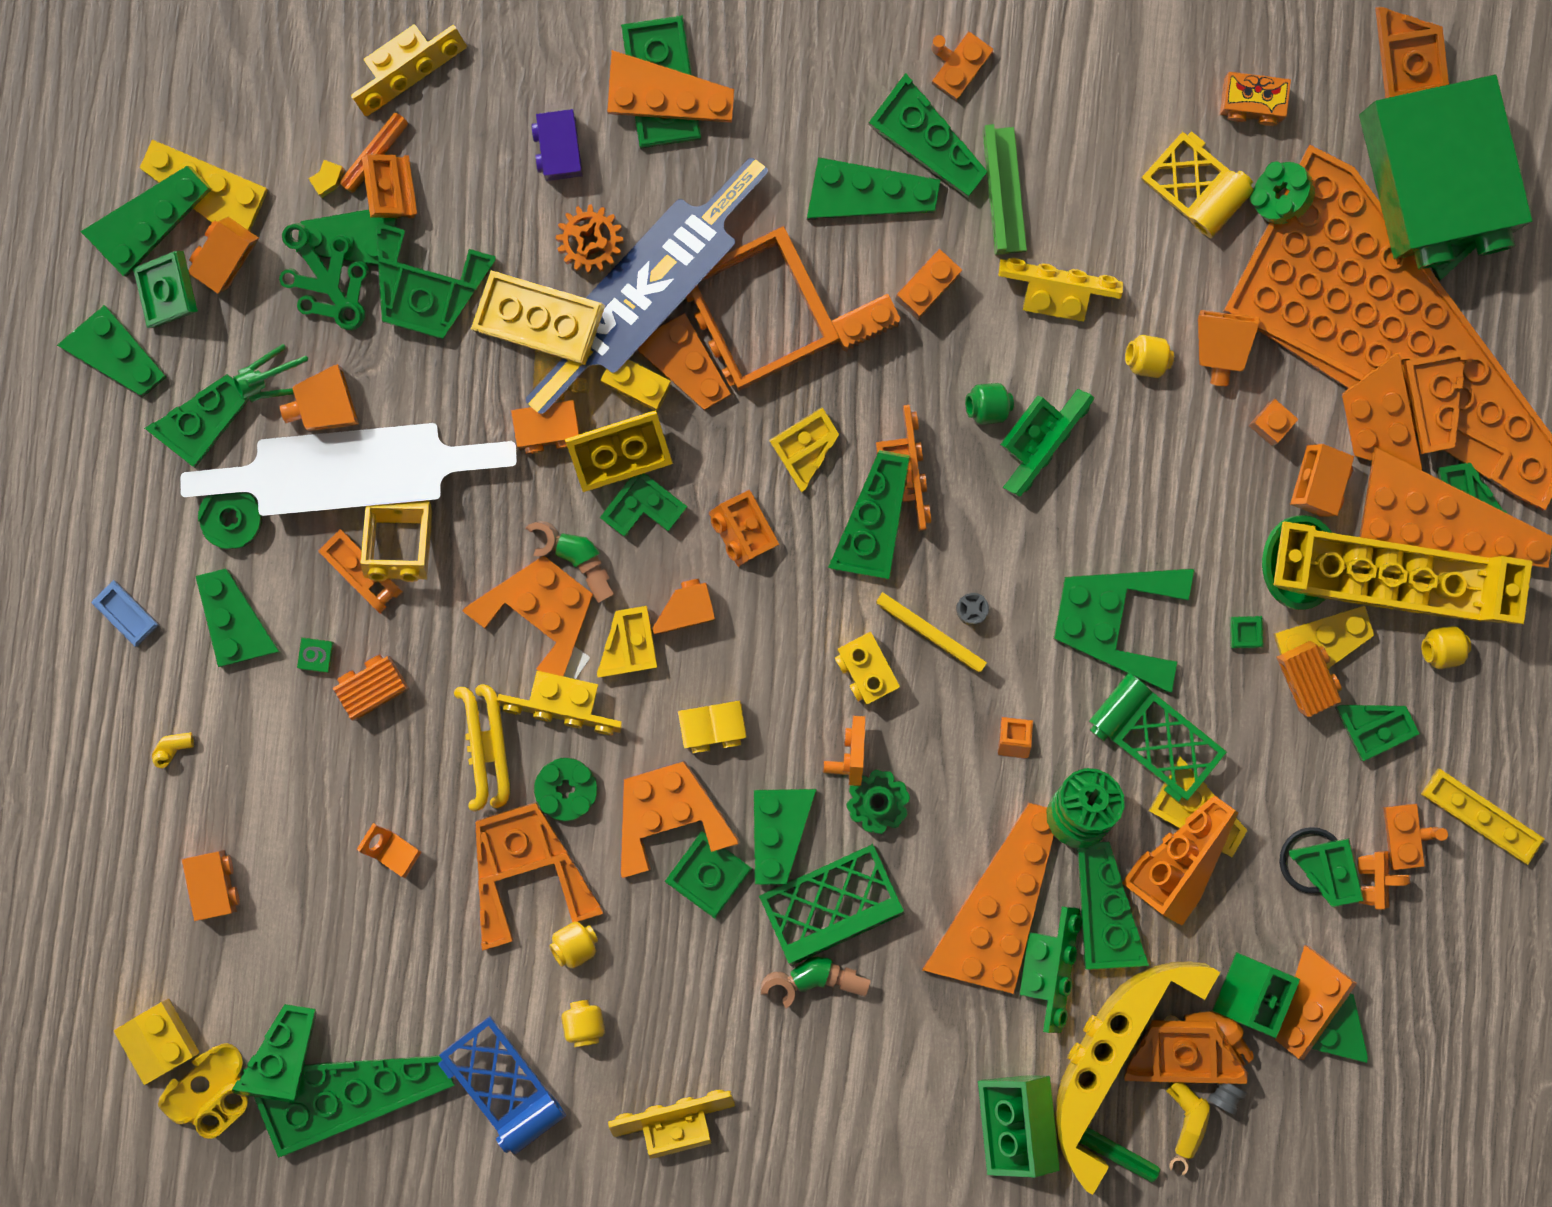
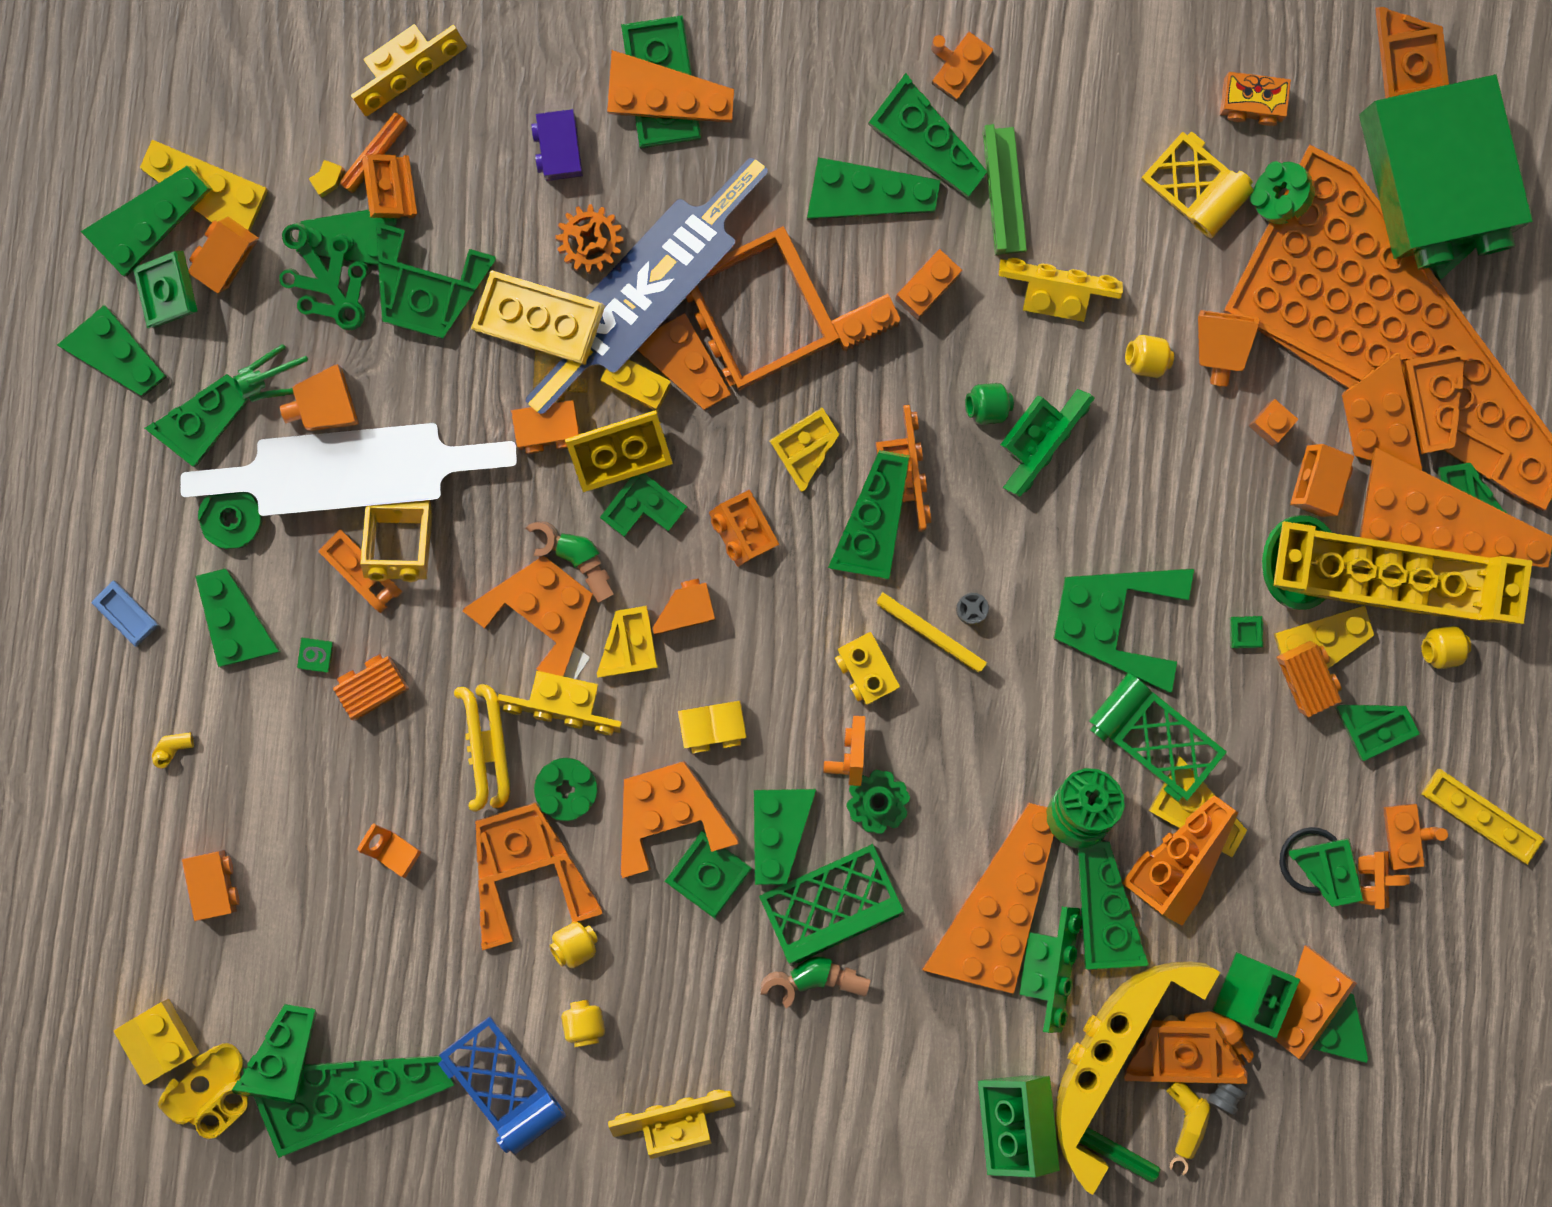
orange slope [998,717,1033,758] -> none

